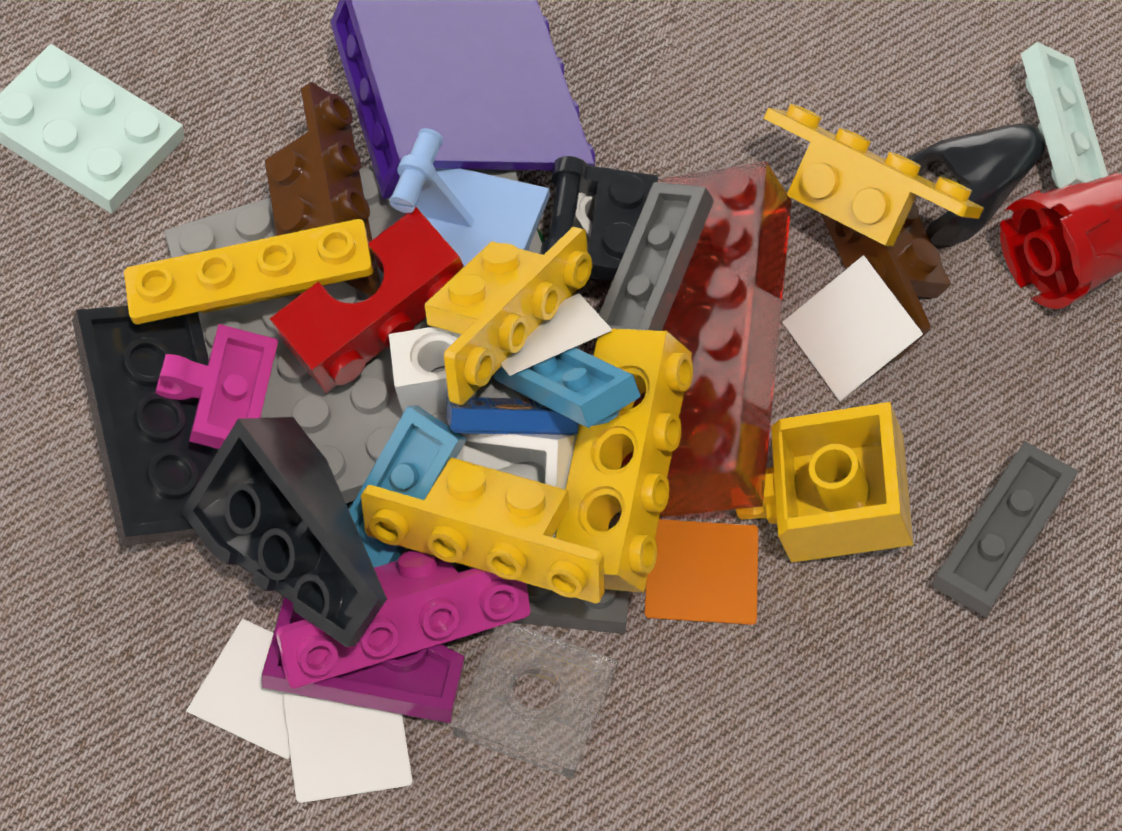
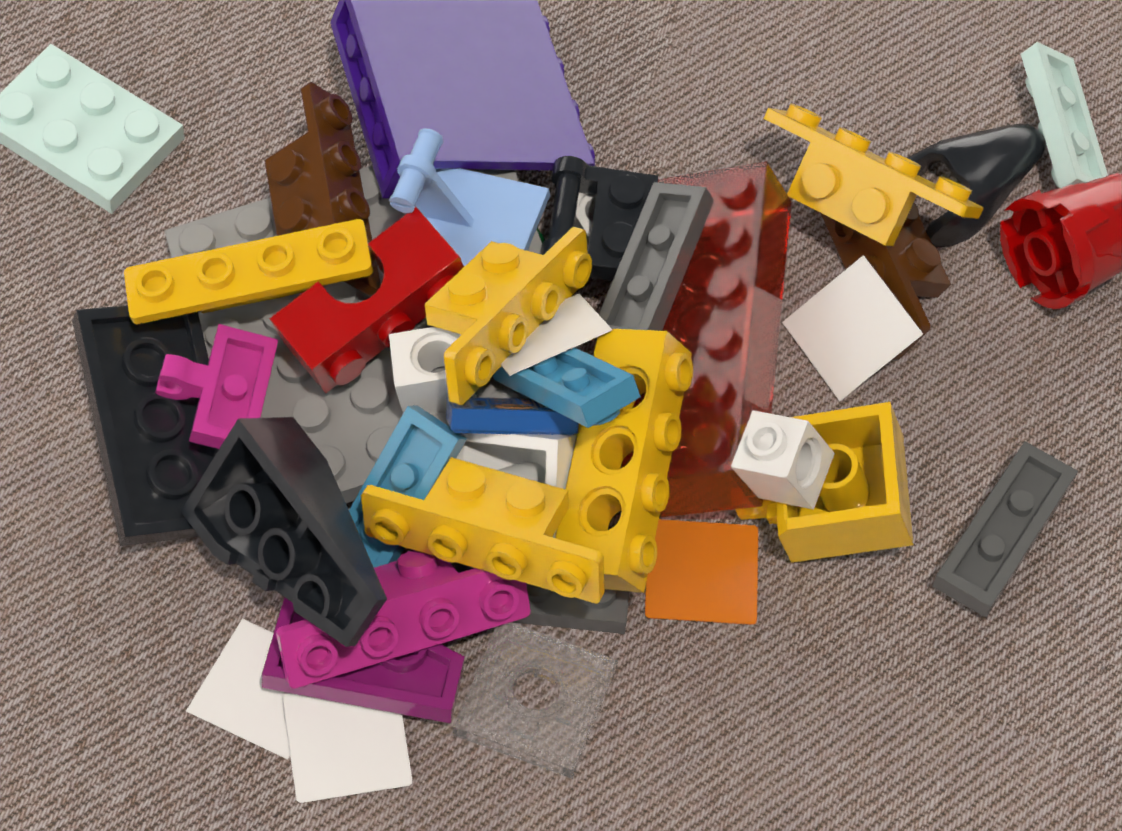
none -> white brick [731,410,835,510]

